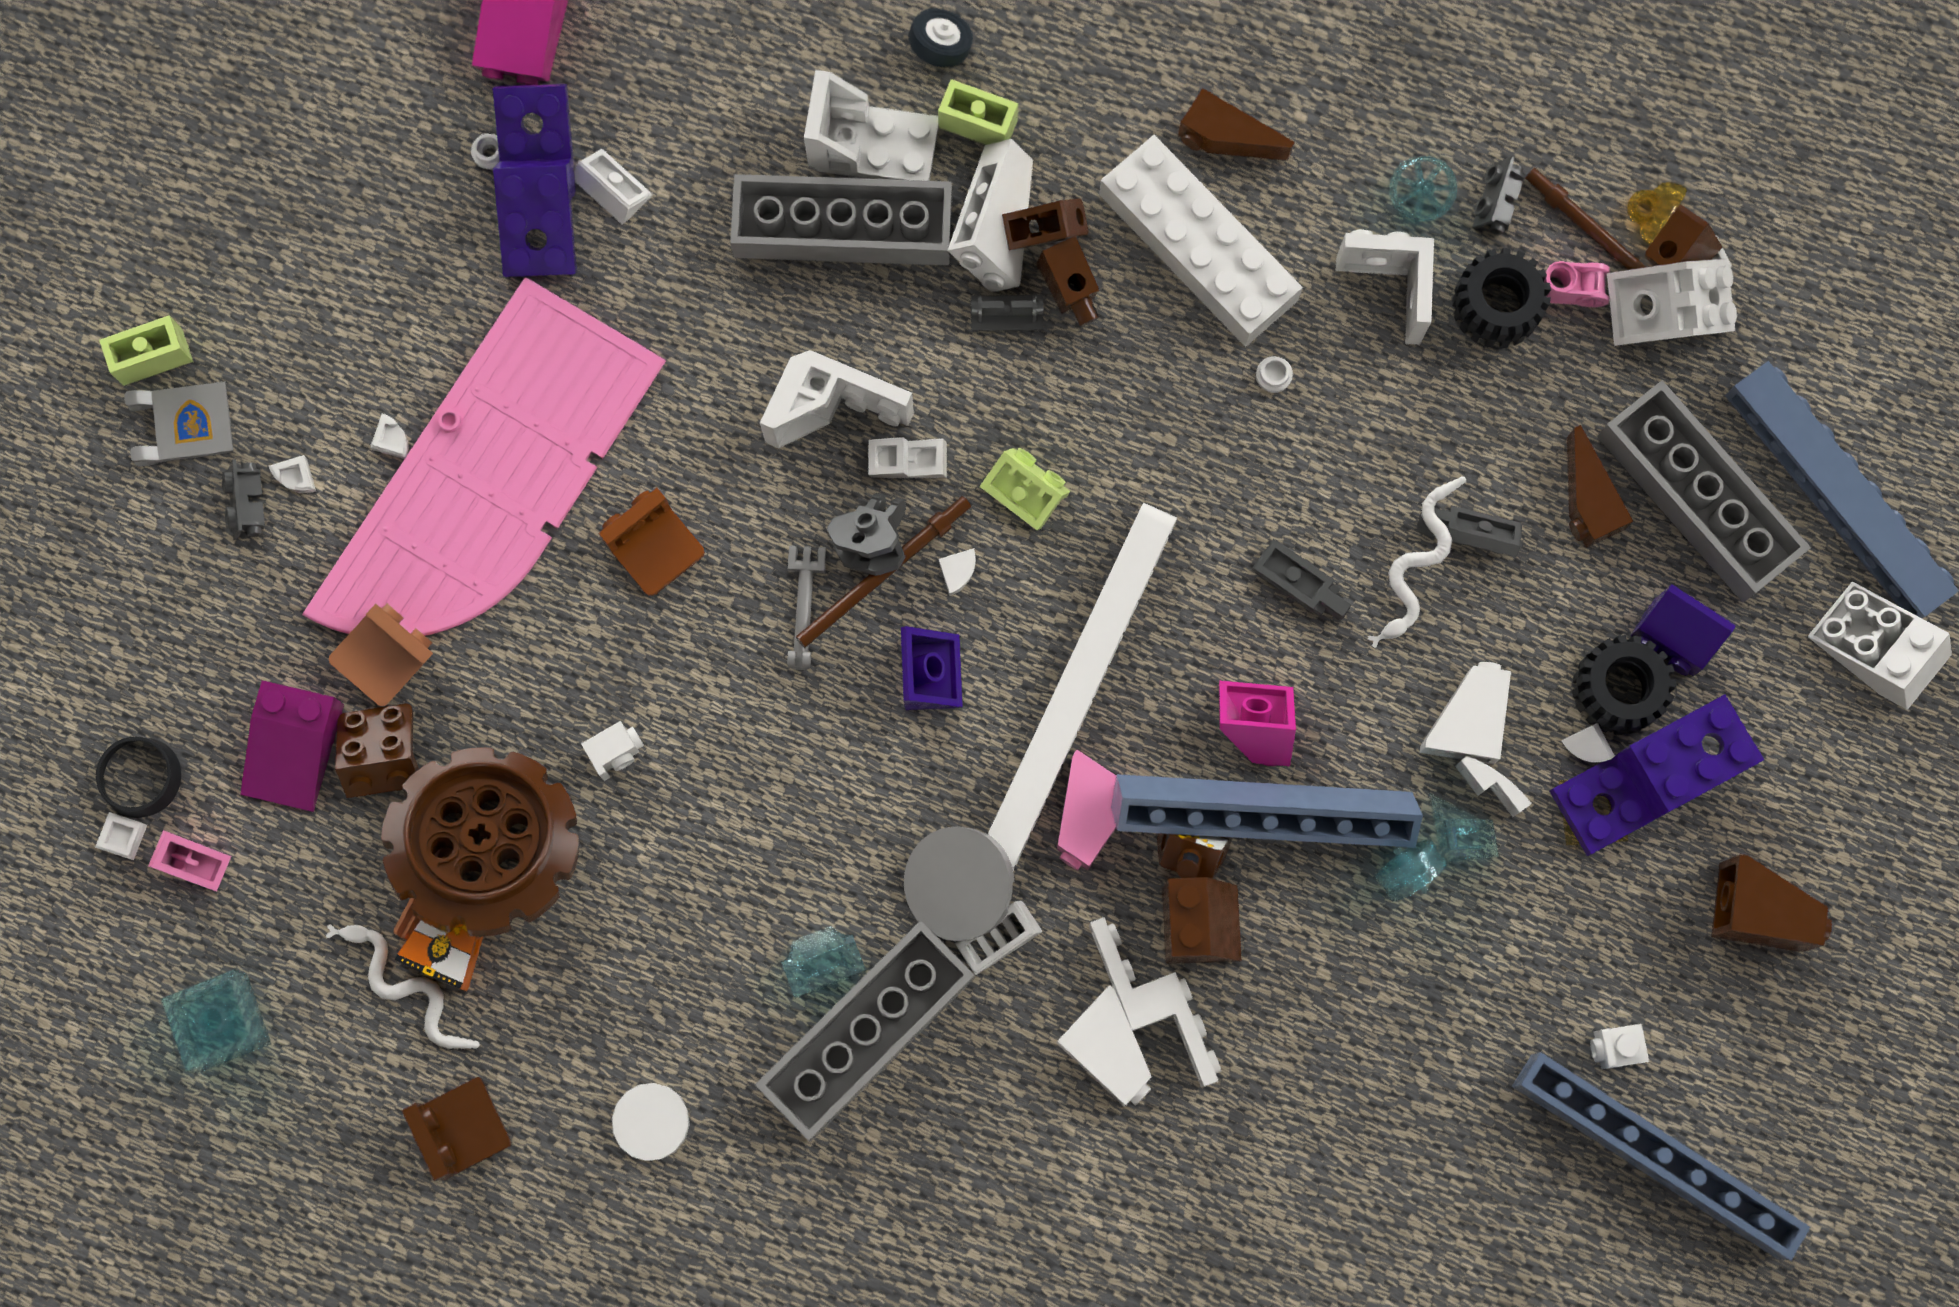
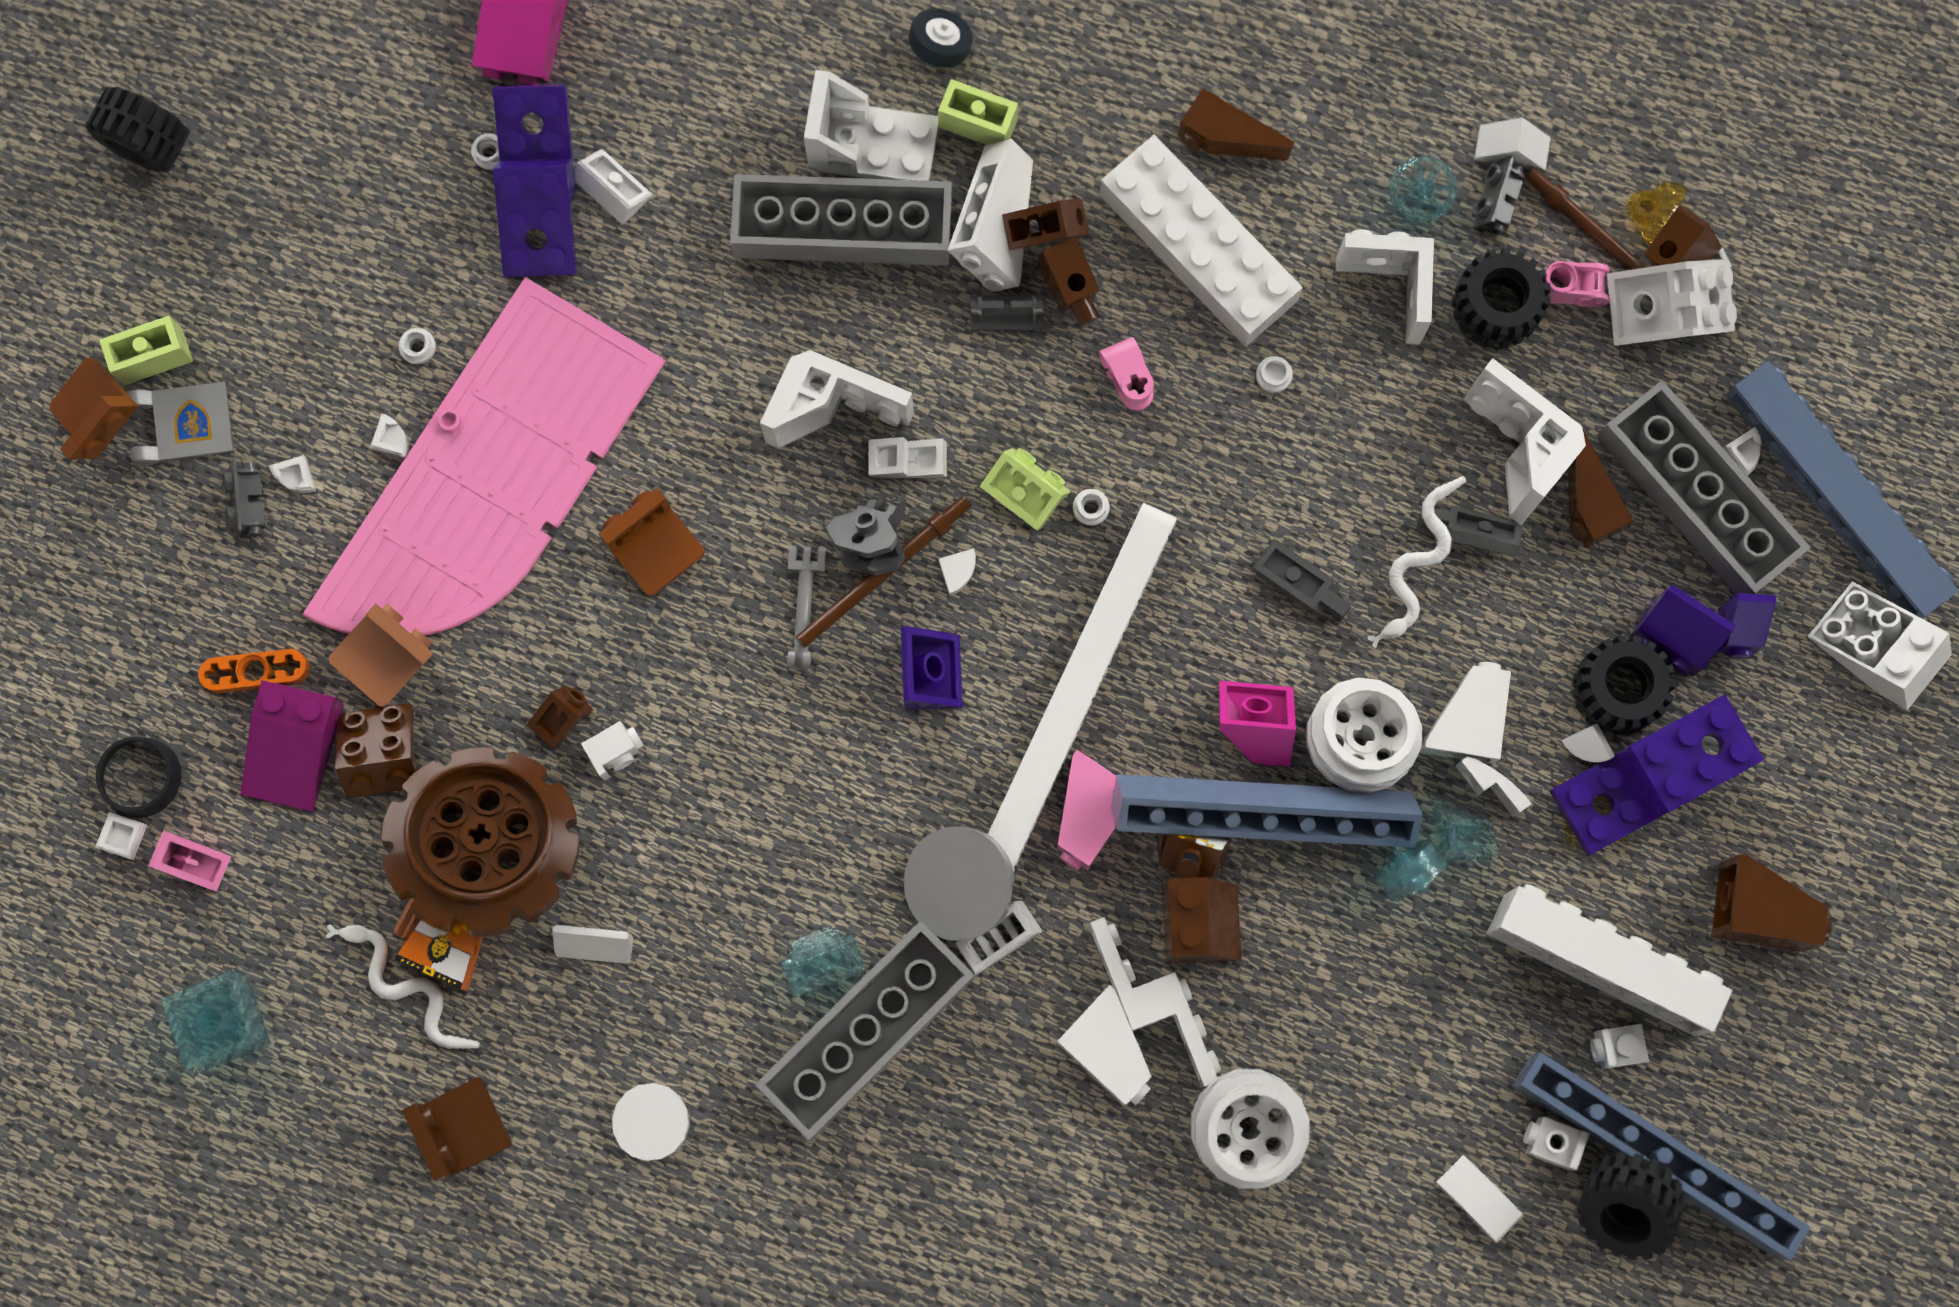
none -> dark orange bracket [50,358,138,460]
none -> black tyre [85,87,190,173]
none -> orange beam [198,649,310,693]
none -> white plate [399,328,436,364]
none -> reddish brown bracket [526,686,593,749]
none -> white slope [552,925,634,964]
none -> white plate [1073,489,1110,526]
none -> bright pink piece [1098,336,1154,411]
none -> white wheel [1191,1069,1309,1189]
none -> white wheel [1306,678,1422,793]
none -> white slope [1437,1155,1523,1243]
none -> white bracket [1463,358,1586,525]
none -> white slope [1474,117,1551,172]
none -> white brick [1486,884,1733,1036]
none -> white brick [1523,1117,1589,1171]
none -> black tyre [1577,1152,1686,1260]
none -> dark purple slope [1718,593,1776,659]
none -> white tile [1723,427,1761,476]

